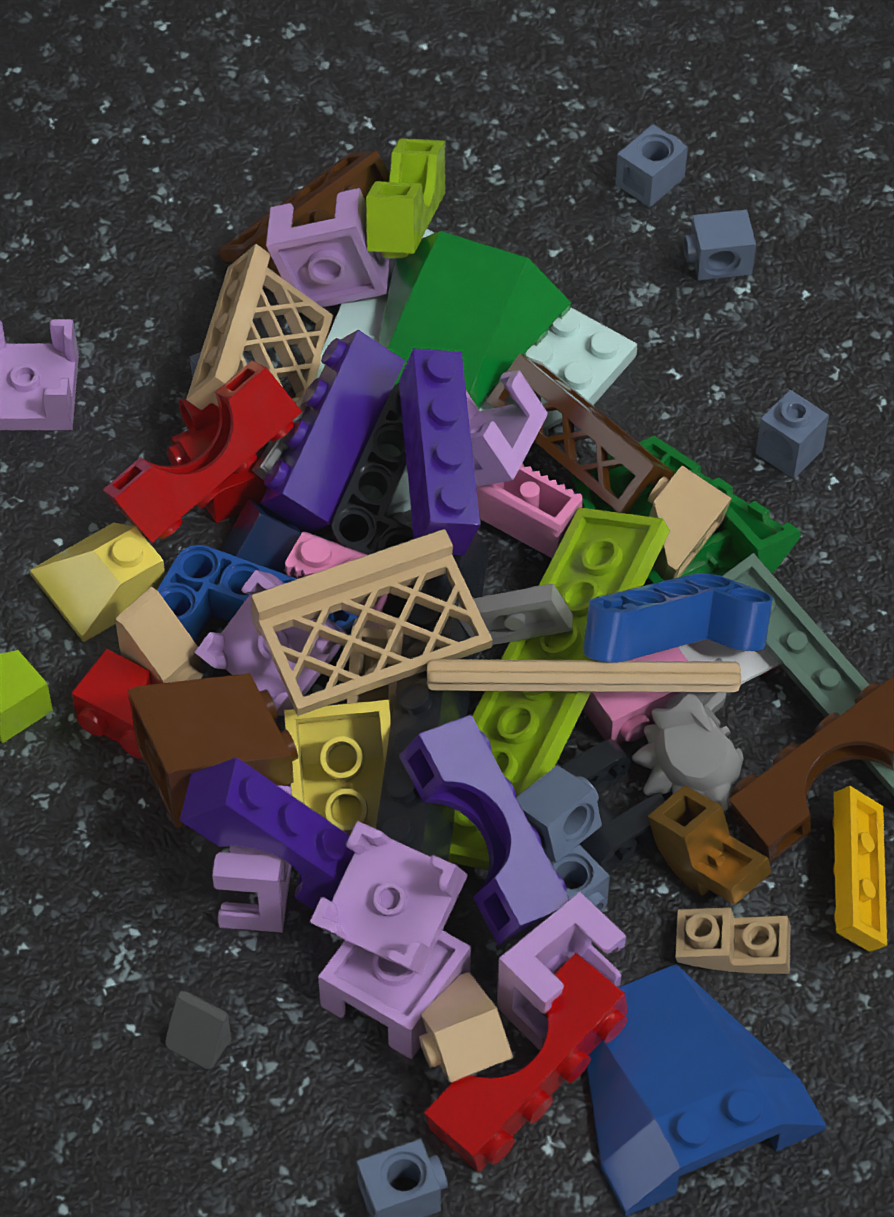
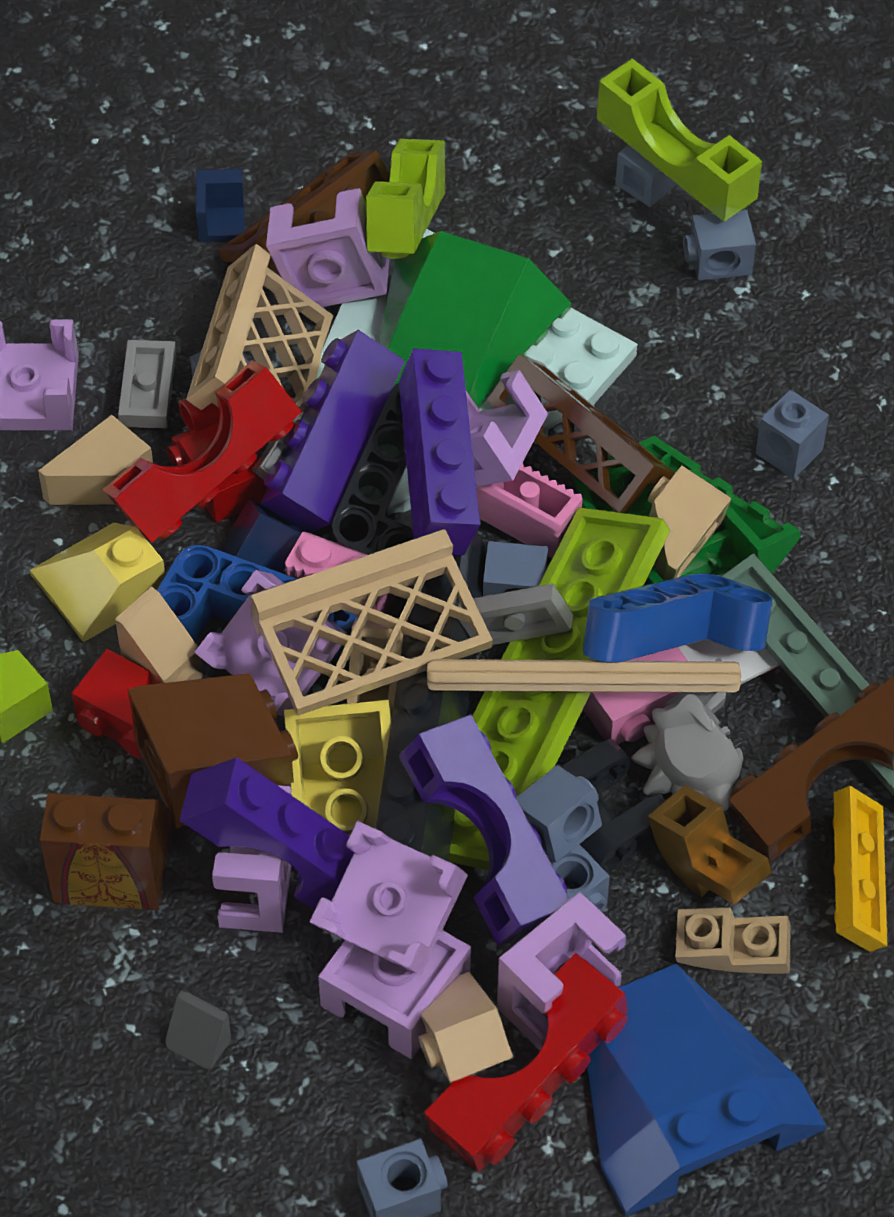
none -> tan slope [38,415,153,505]
none -> reddish brown slope [40,793,172,910]
none -> light grey plate [118,340,176,428]
none -> dark blue panel [196,169,245,242]
none -> sand blue brick [483,541,548,596]
none -> lime arch [597,58,762,222]

